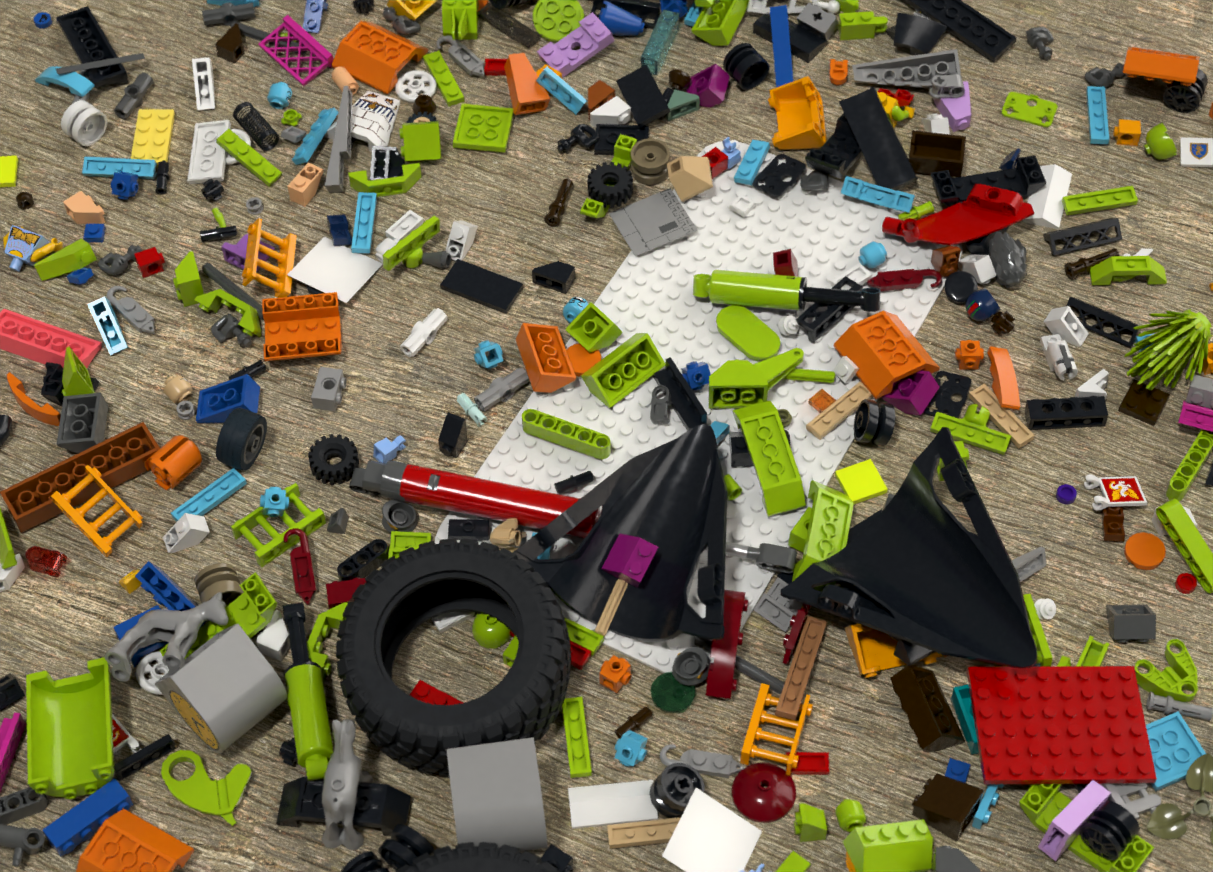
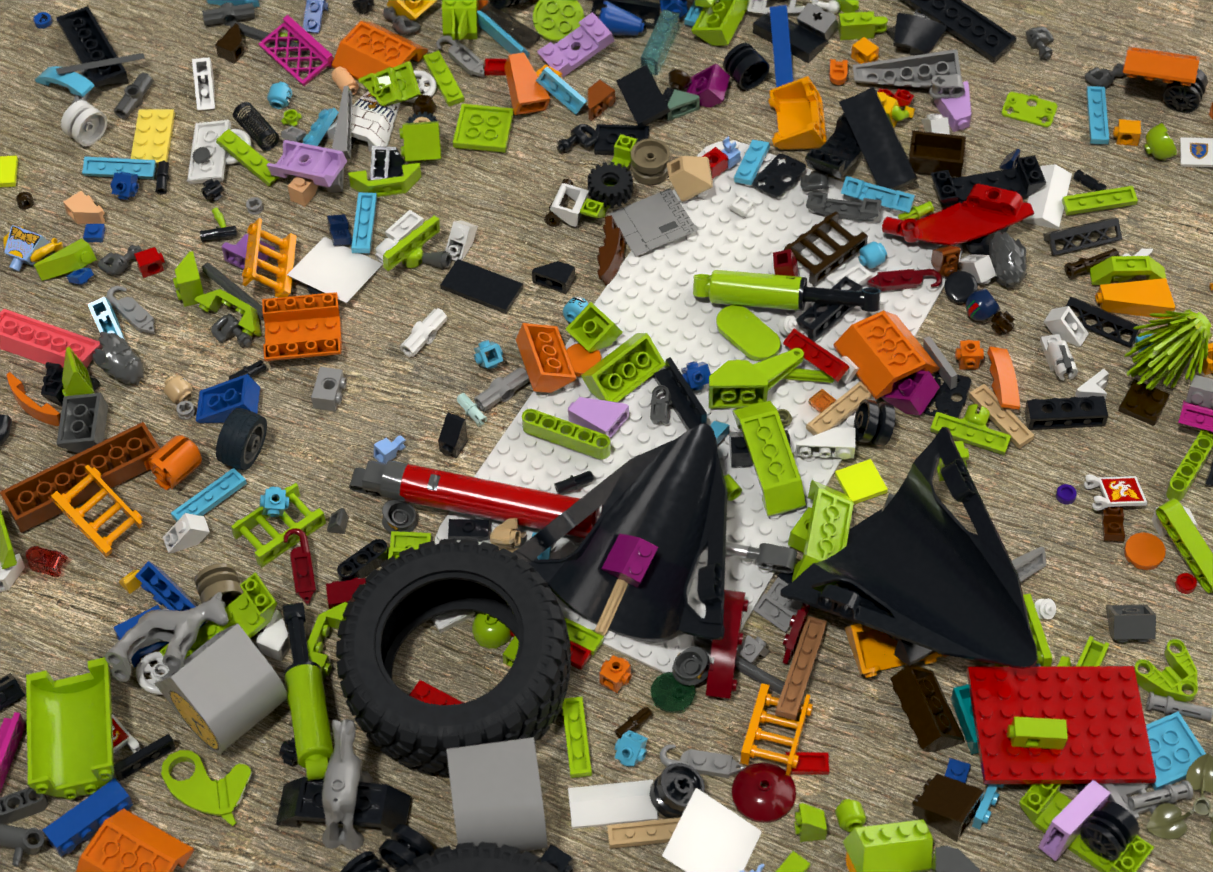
black tyre [308,434,359,485] -> none
white slope [590,96,631,127] -> none
none -> dark grey head [92,332,144,386]
none -> dark grey piece [192,147,211,164]
none -> lavender piece [267,140,347,187]
none -> lime slope [358,61,421,106]
none -> medium azure slope [477,10,530,58]
none -> white tile [550,183,588,227]
none -> lavender slope [568,397,629,438]
none -> reddish brown slope [597,215,625,286]
none -> light grey bracket [737,635,770,663]
none -> red plate [783,329,849,382]
none -> dark brown fence [784,211,868,286]
none -> white slope [795,427,855,459]
none -> dark grey slope [806,191,882,220]
none -> light orange brick [851,37,879,64]
none -> light grey tile [923,336,957,390]
none -> lime brick [1007,717,1068,749]
none -> black axle [1073,170,1107,191]
none -> light orange slope [1095,278,1176,319]
none -> light grey pin [1127,780,1193,810]

